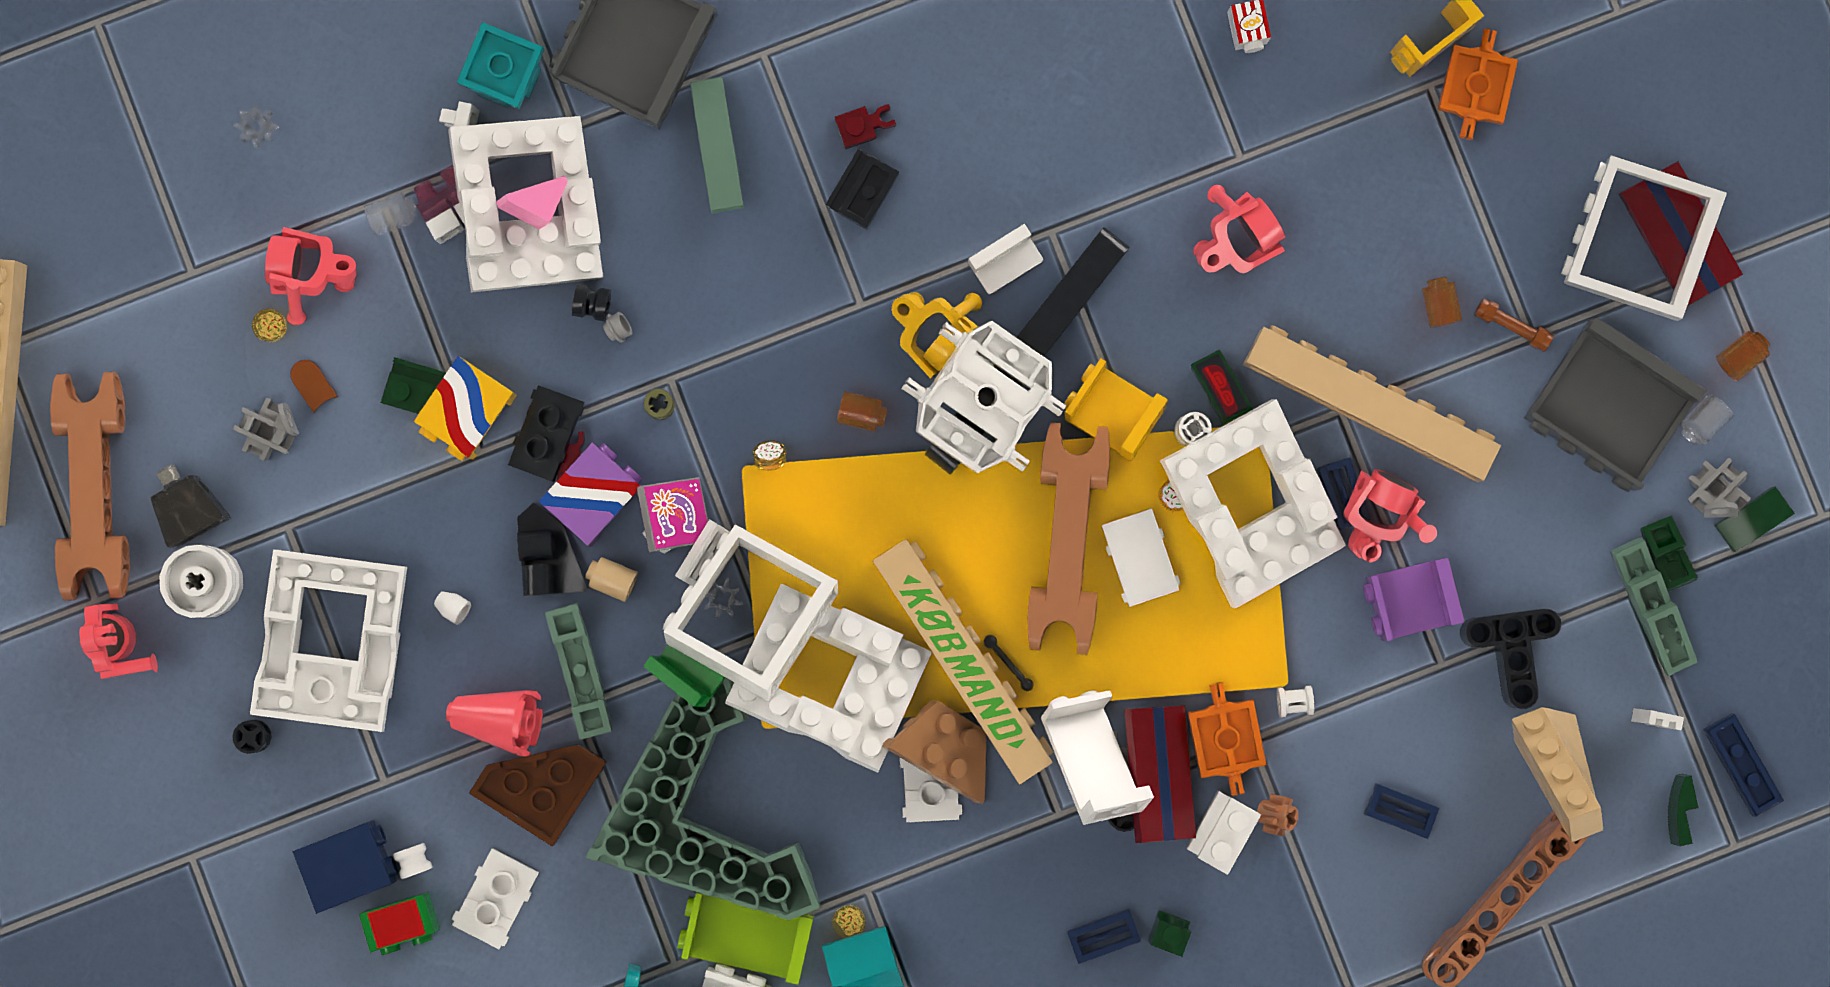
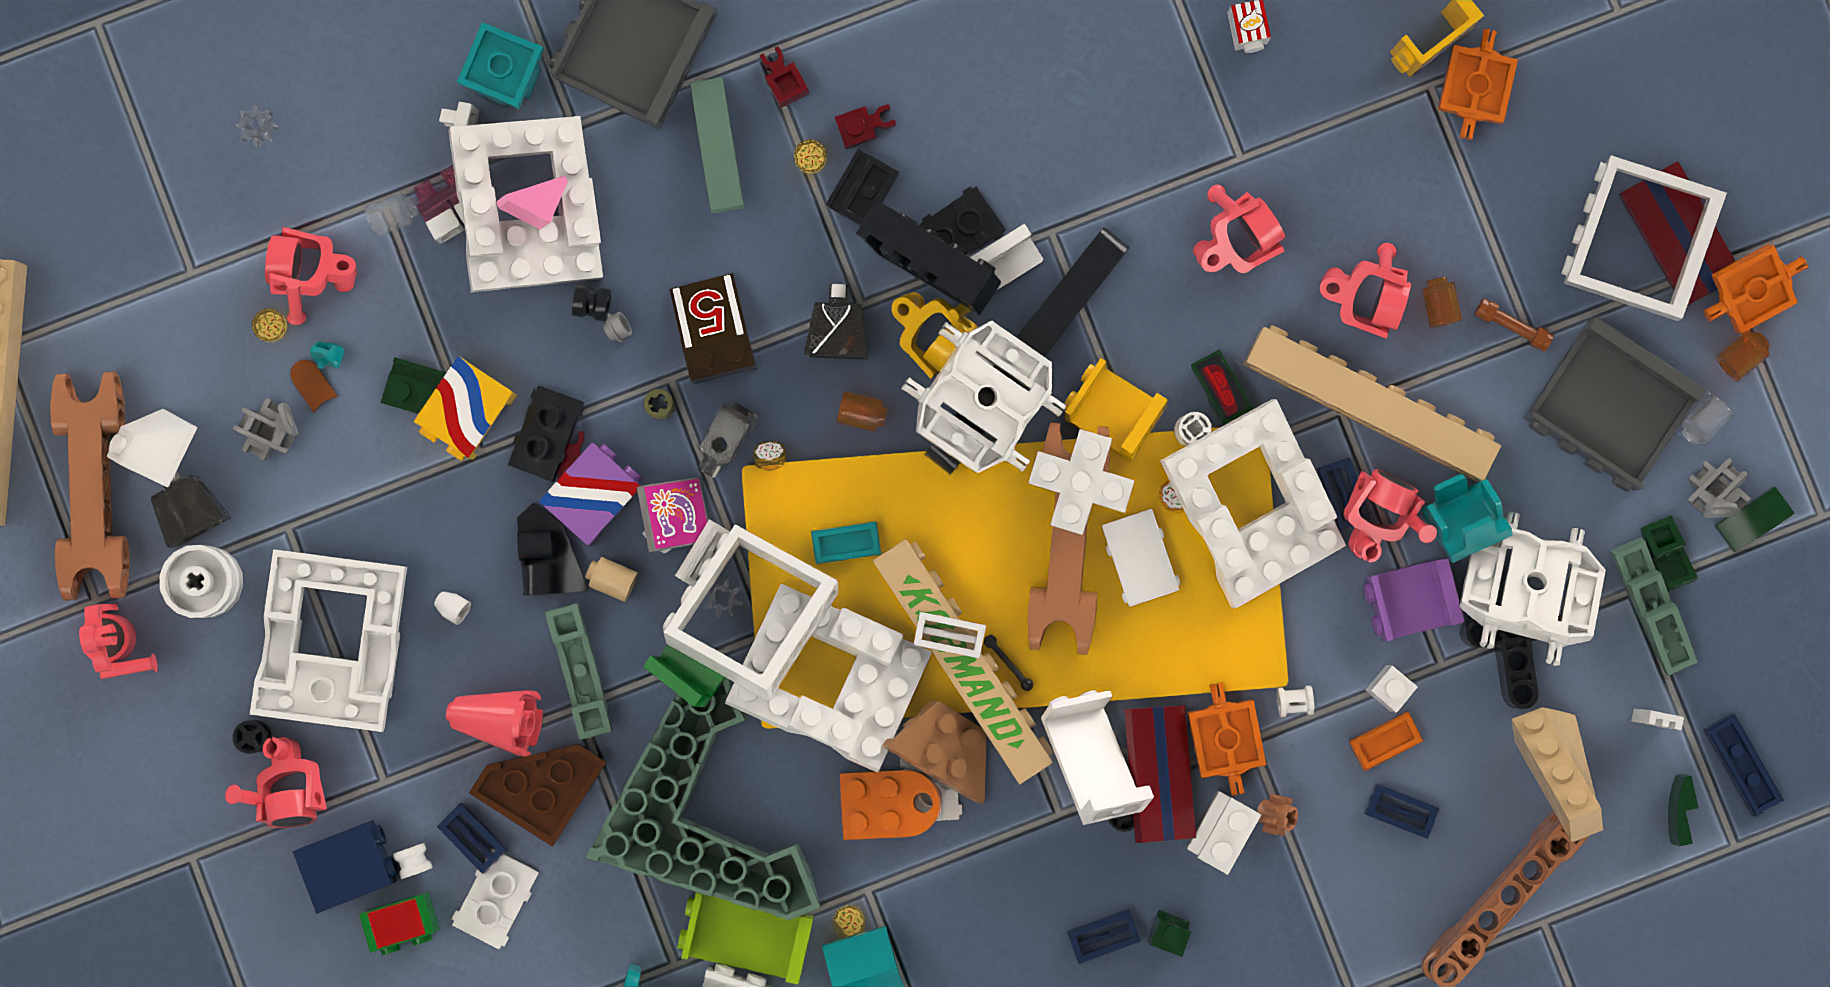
none -> white slope [106,409,198,487]
none -> coral piece [225,737,327,828]
none -> teal piece [310,341,345,369]
none -> dark blue tile [437,803,508,874]
none -> dark brown slope [669,273,757,384]
none -> clear smoke torso [698,400,760,478]
none -> dark red plate [759,46,810,108]
none -> clear yellow tile [794,139,827,174]
none -> clear smoke torso [804,284,868,360]
none -> teal tile [811,522,881,564]
none -> orange plate [839,769,941,840]
none -> black wedge [856,200,1001,315]
none -> white tile [914,612,986,658]
none -> black piece [919,186,1006,254]
none -> white plate [1028,429,1134,535]
none -> coral piece [1320,243,1411,339]
none -> orange tile [1348,711,1423,771]
none -> white brick [1365,665,1418,713]
none -> teal panel [1421,474,1513,563]
none -> white piece [1459,512,1606,666]
none -> orange plate [1703,244,1808,334]

